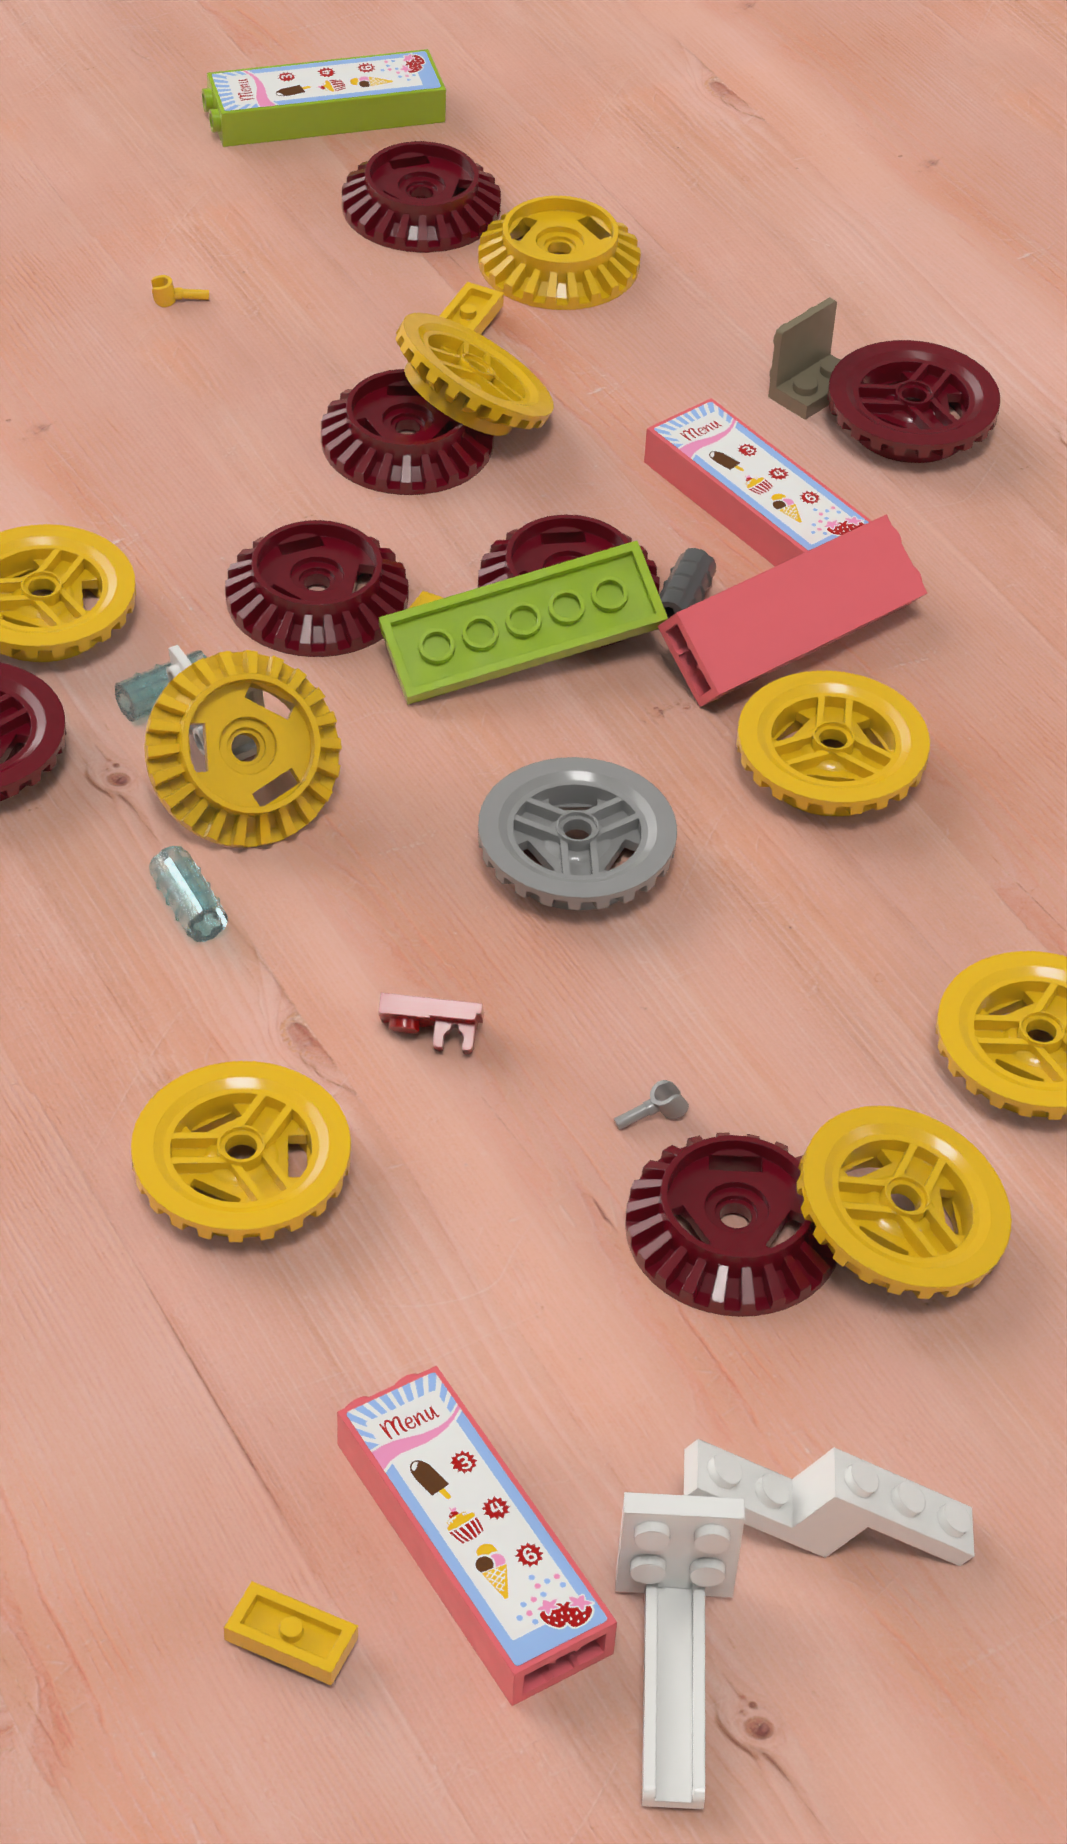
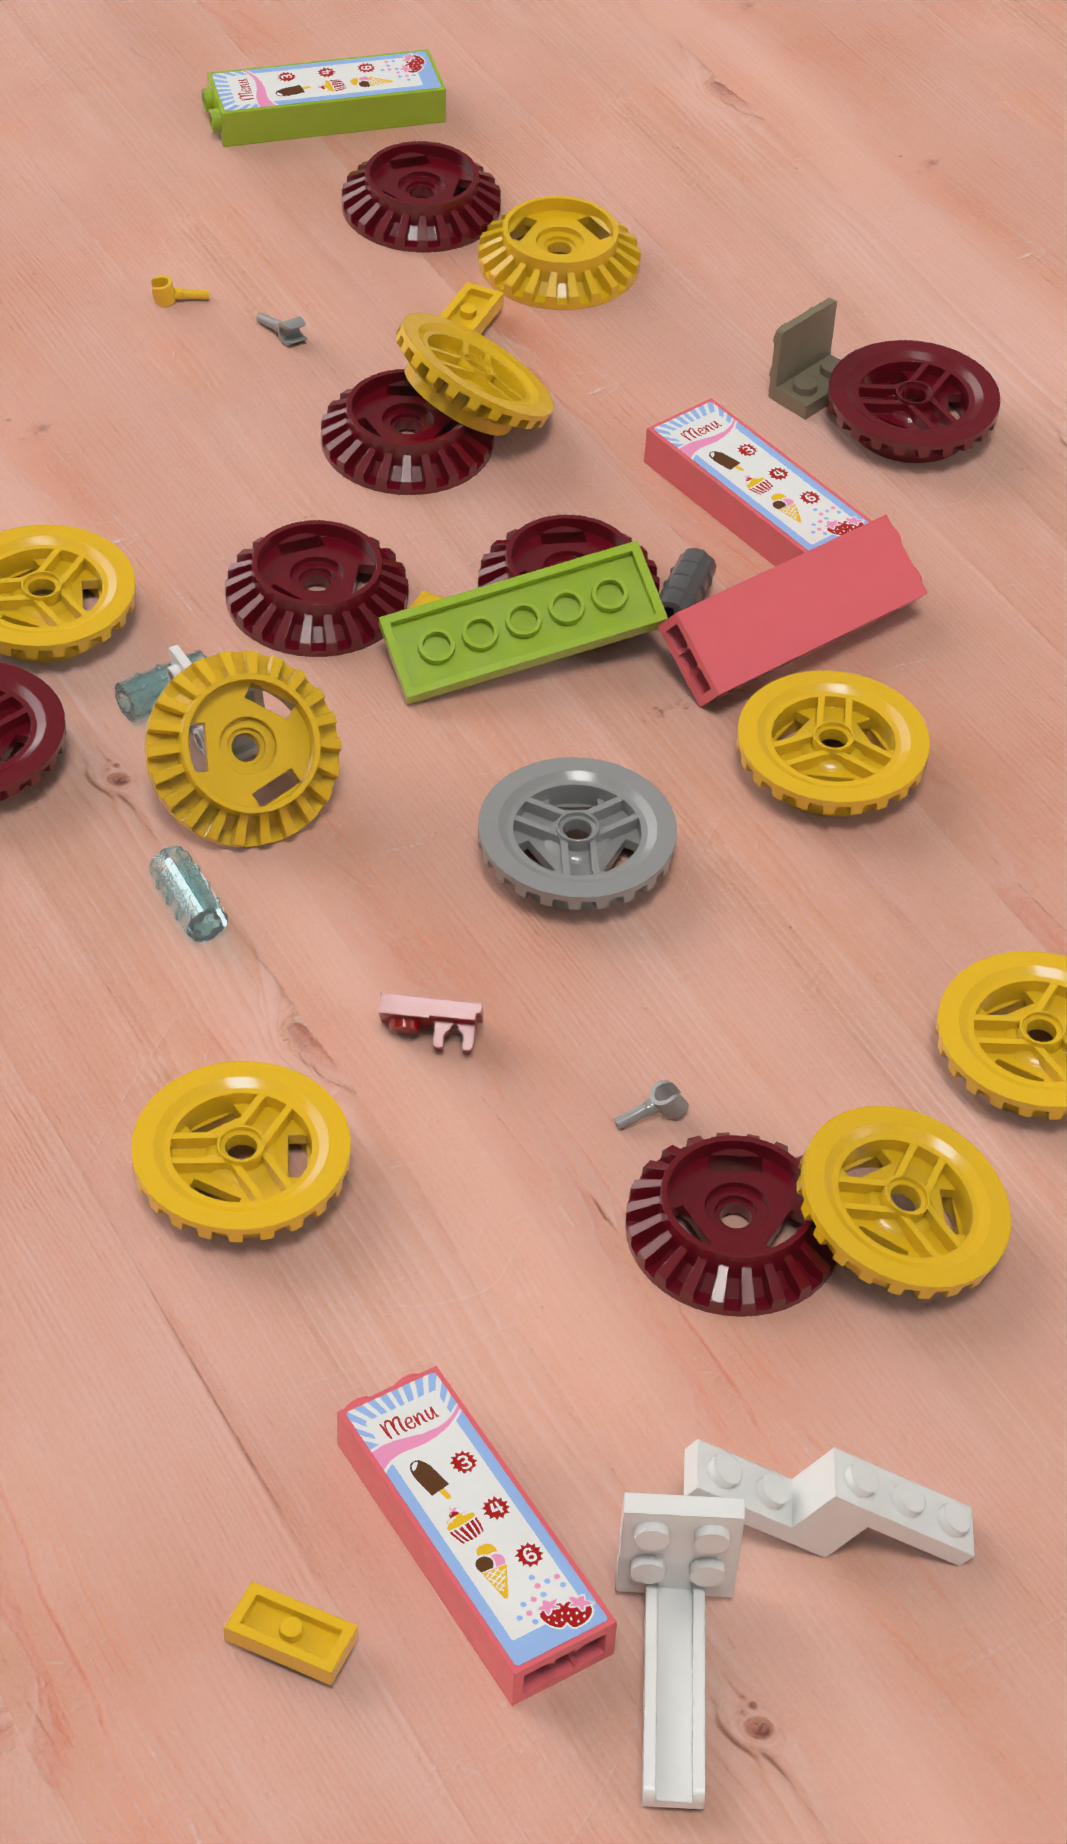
none -> light grey hand [257,313,307,346]

